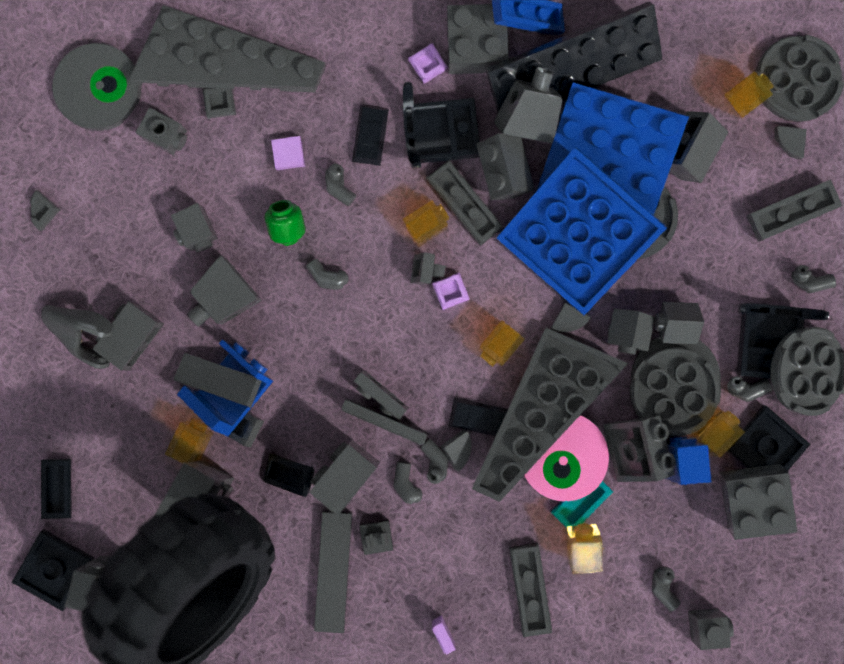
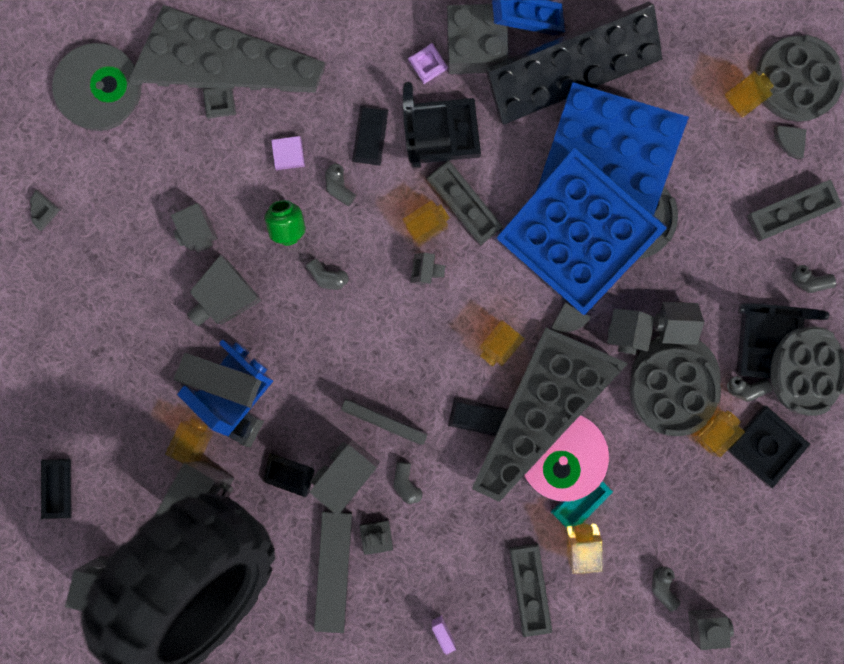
black tile [12,529,94,611] -> none
dark grey animal [41,305,113,369] -> none
dark grey brick [93,301,164,371] -> none
dark grey brick [135,107,187,156] -> none
dark grey plate [354,370,409,419] -> none
dark grey arm [420,439,448,484] -> none
lavender tile [432,273,470,310] -> none
dark grey tile [441,429,471,472] -> none
dark grey brick [477,133,535,200] -> none
dark grey torso [494,67,562,143] -> none
dark grey plate [603,415,676,482] -> none
blue piece [665,436,711,485] -> none
dark grey brick [670,111,728,183] -> none
dark grey brick [719,464,798,540] -> none

